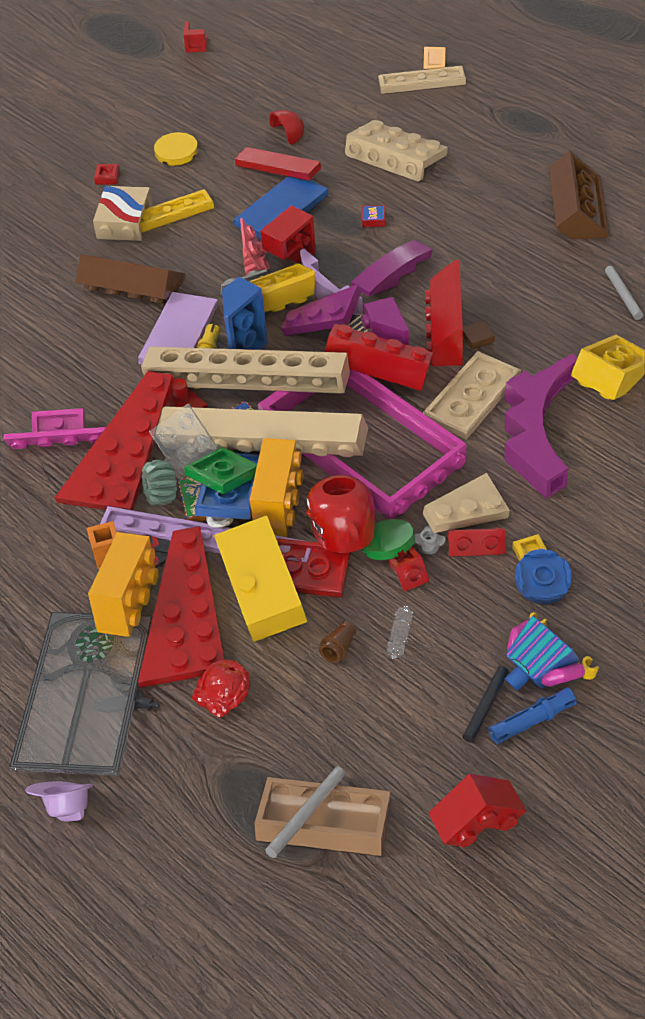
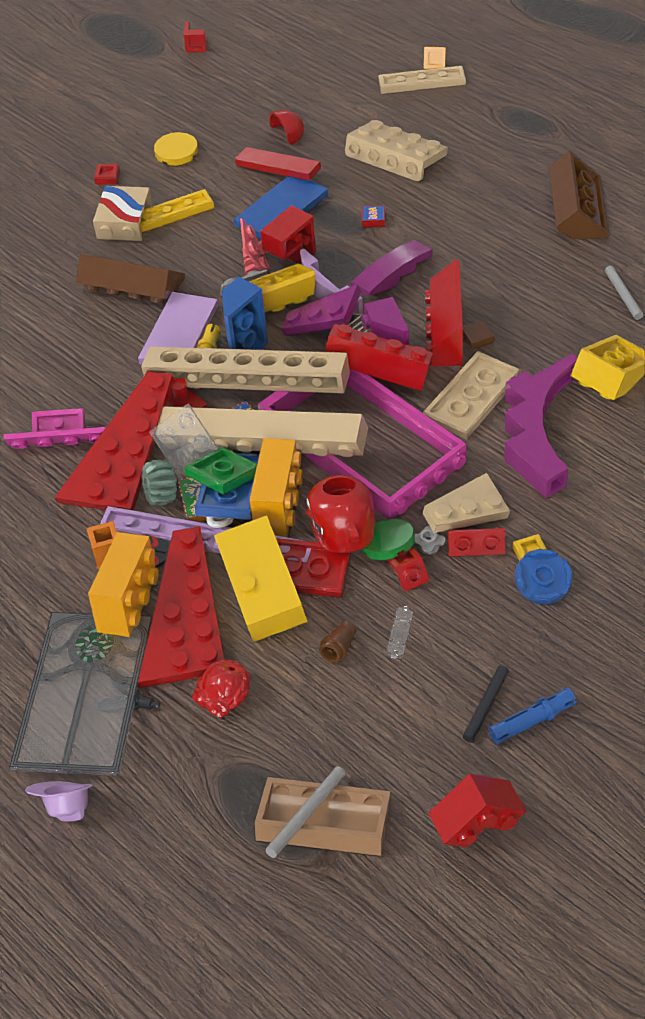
torso [505,612,599,691] -> none

